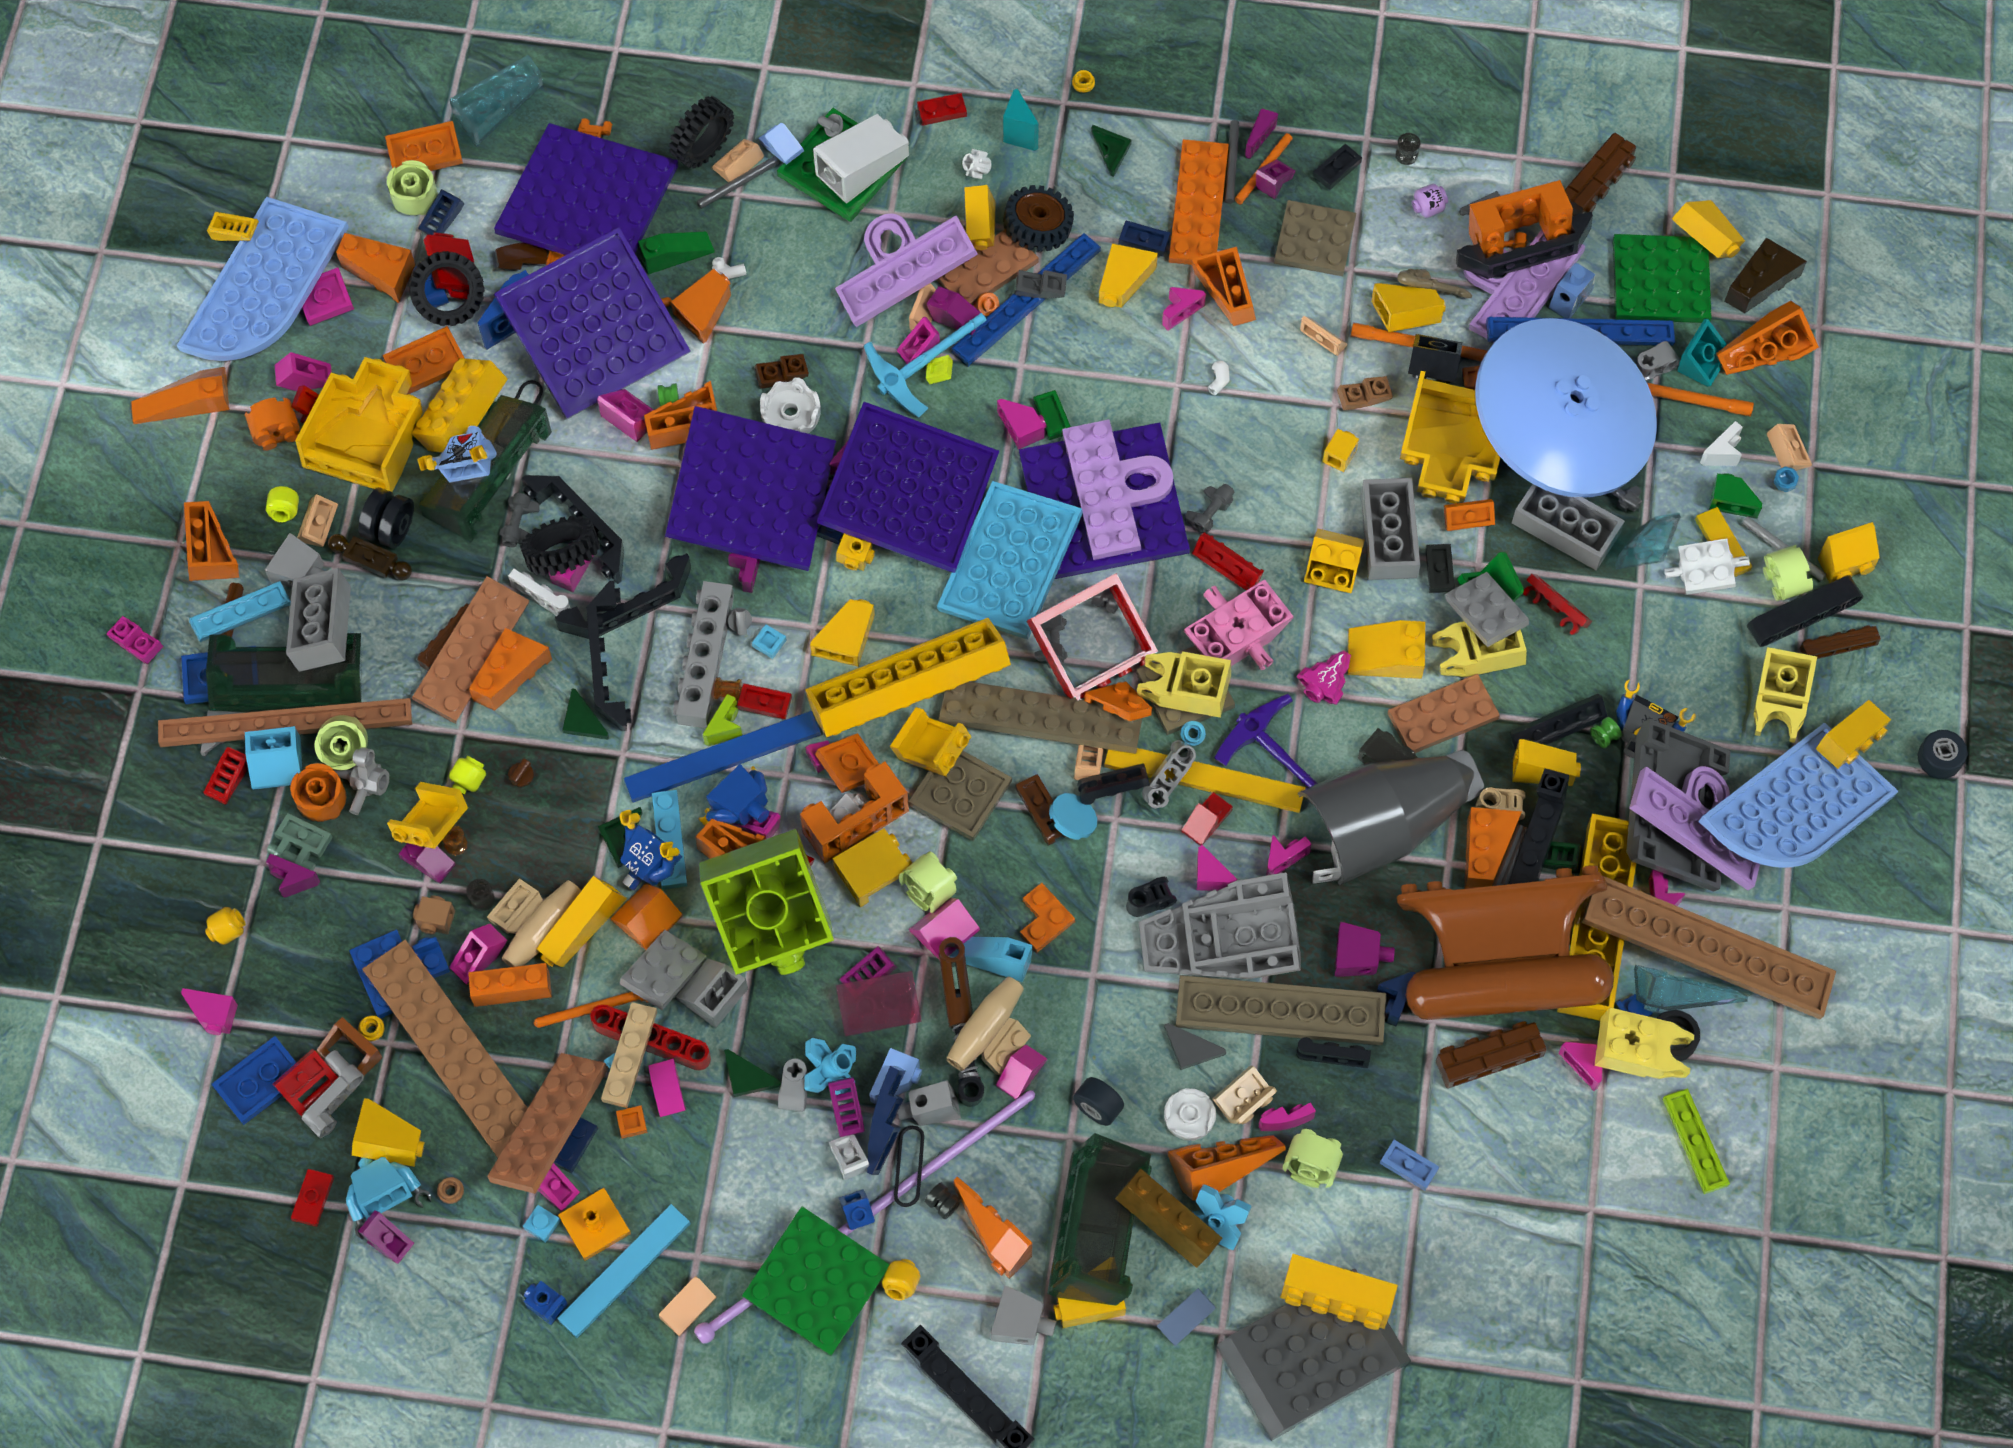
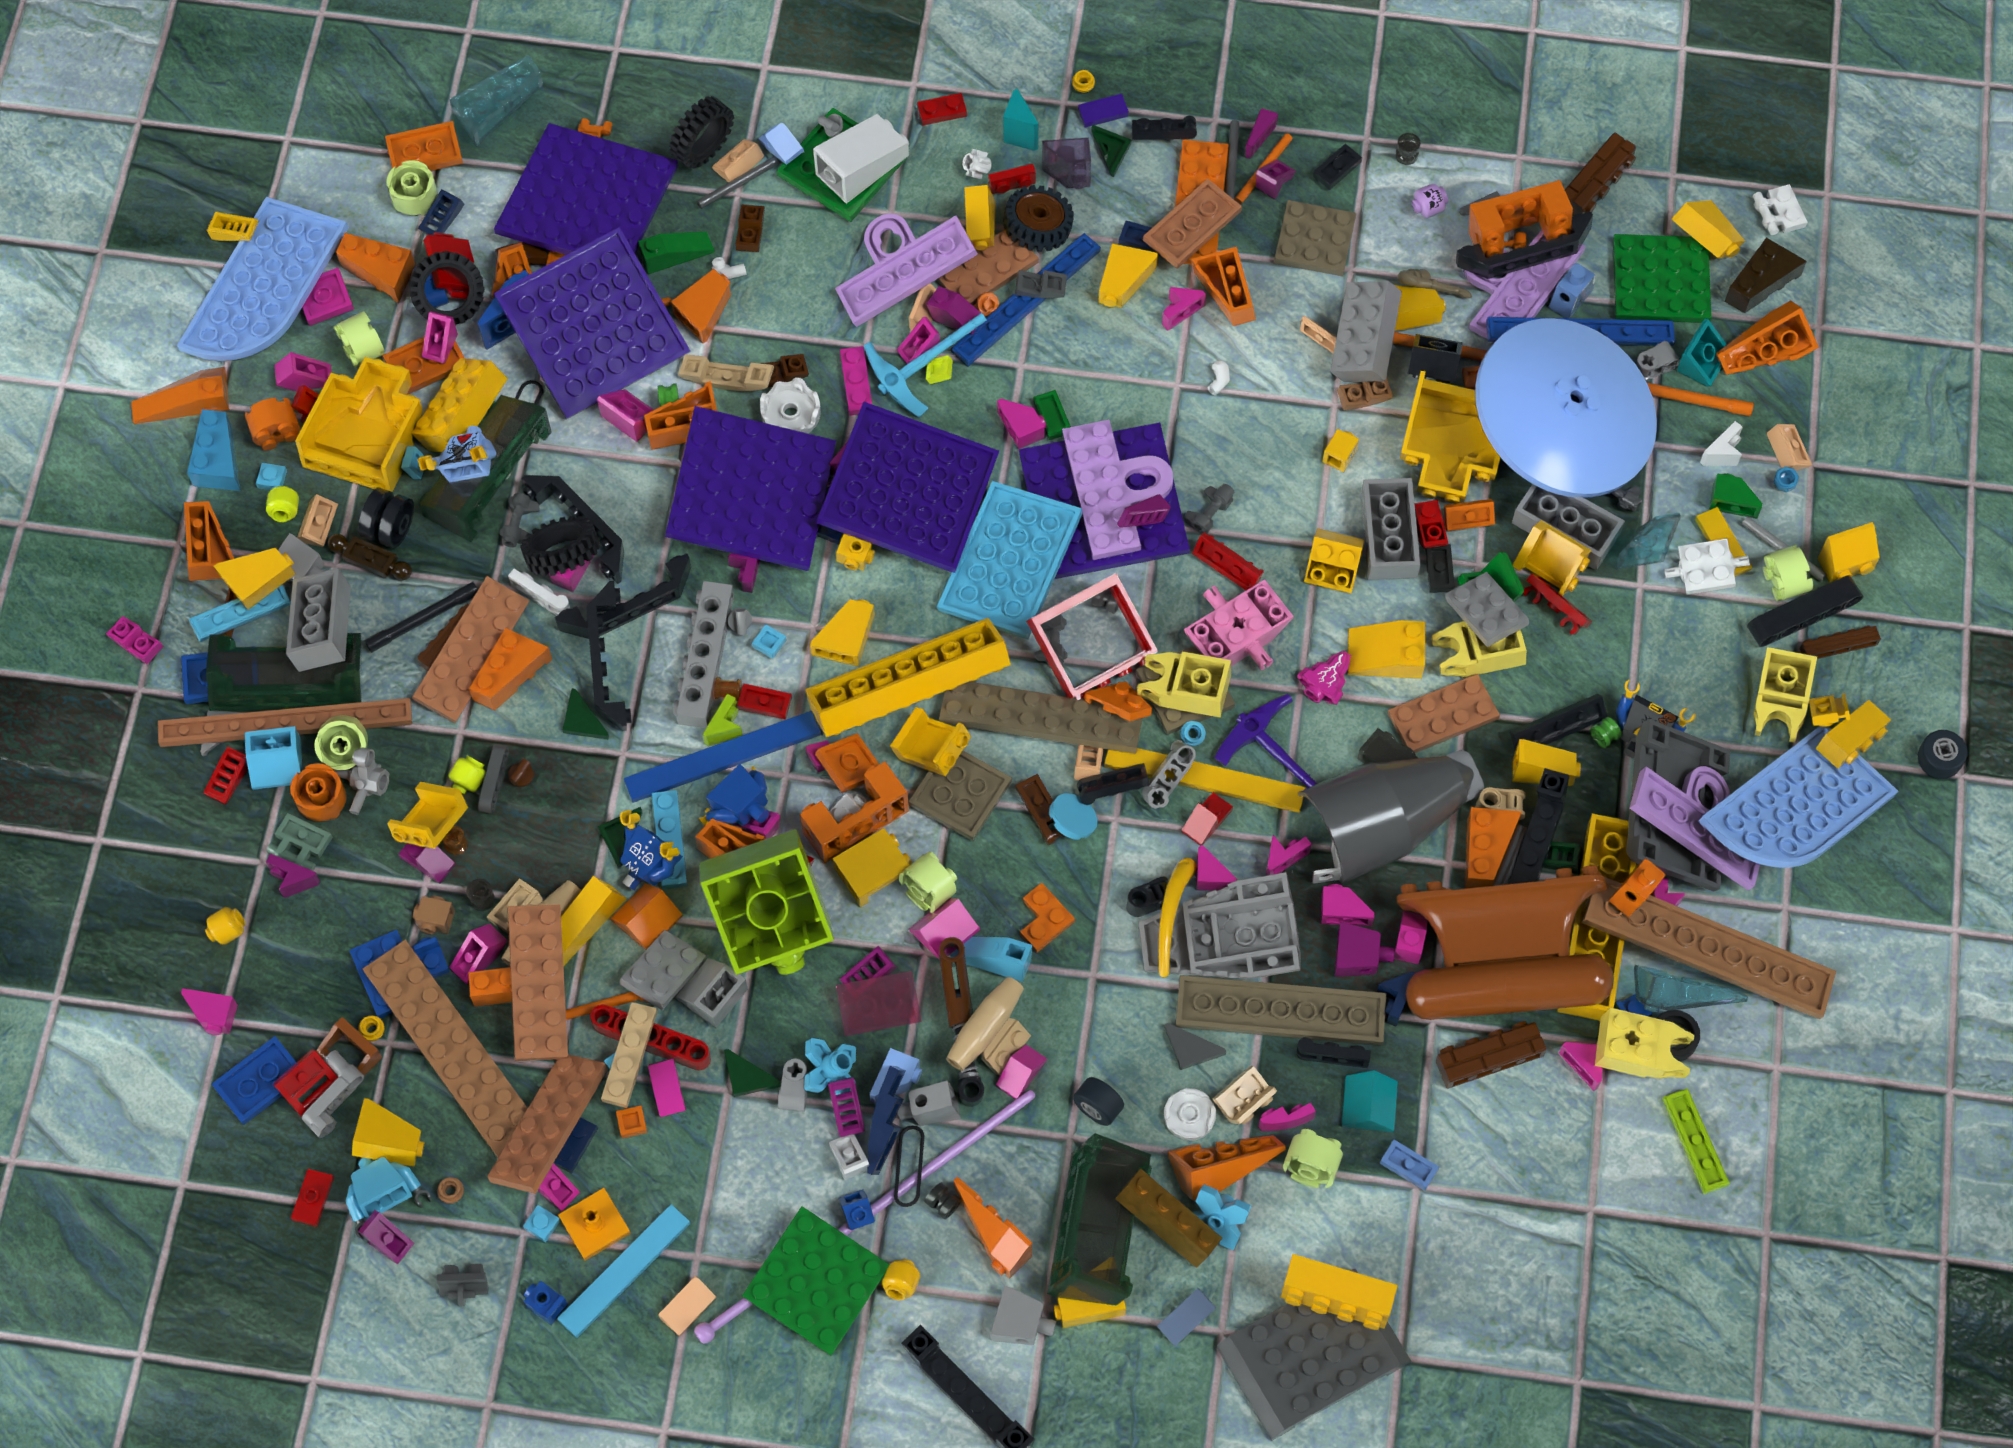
none -> dark azure wedge [187,409,241,491]
none -> yellow slope [214,548,295,610]
none -> medium azure plate [256,463,287,490]
none -> yellowish green brick [333,311,385,367]
none -> black piece [364,582,478,653]
none -> medium azure plate [401,446,424,479]
none -> dark pink slope [422,311,458,363]
none -> dark grey hips [437,1264,489,1306]
none -> dark grey beam [478,744,509,814]
none -> orange wing [491,242,532,300]
none -> nougat plate [508,904,568,1061]
none -> tan slope [678,354,774,391]
none -> reddish brown slope [735,204,765,252]
none -> dark pink plate [840,346,872,416]
none -> red plate [988,164,1036,194]
none -> clear purple slope [1042,137,1091,189]
none -> dark purple tile [1078,94,1129,128]
none -> magenta slope [1117,494,1171,528]
none -> black plate [1132,115,1197,140]
none -> nougat plate [1143,179,1242,269]
none -> yellow animal [1158,858,1197,978]
none -> dark pink slope [1321,884,1374,927]
none -> light grey brick [1330,281,1402,382]
none -> teal slope [1341,1070,1398,1132]
none -> dark pink slope [1394,911,1428,964]
none -> red slope [1414,500,1448,549]
none -> yellow panel [1513,520,1591,596]
none -> orange torso [1609,858,1665,918]
none -> white plate [1752,184,1808,235]
none -> yellow plate [1809,693,1850,727]

